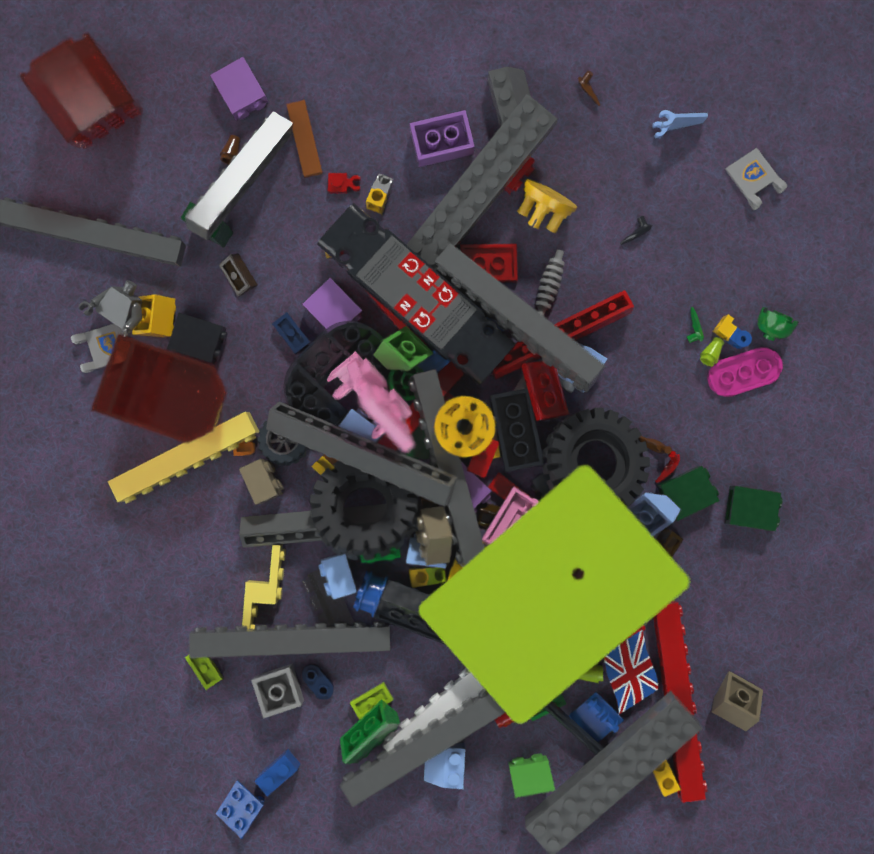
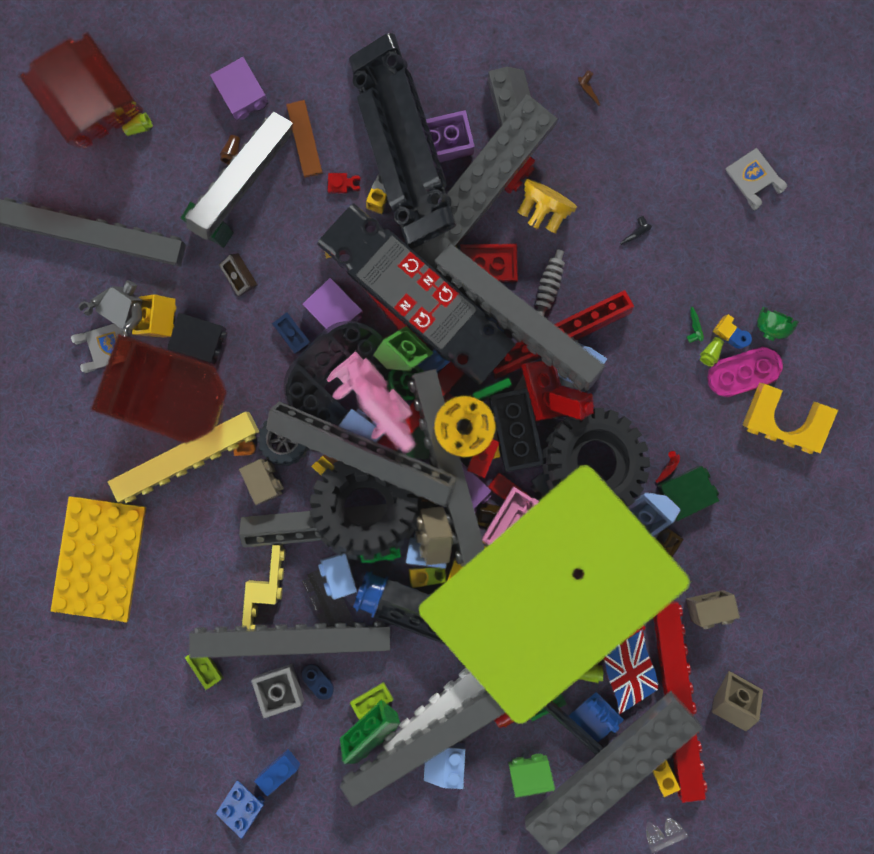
reddish brown bar [638,436,672,454] -> none
light blue flag [652,110,708,138] -> none
dark green brick [725,486,783,531] -> none
none -> yellow plate [51,496,147,622]
none -> lime cone [122,113,153,136]
none -> black panel [349,33,456,248]
none -> green tile [472,378,511,401]
none -> red brick [549,385,594,420]
none -> clear tile [646,818,688,853]
none -> dark tan brick [686,590,740,629]
none -> yellow arch [743,382,838,454]

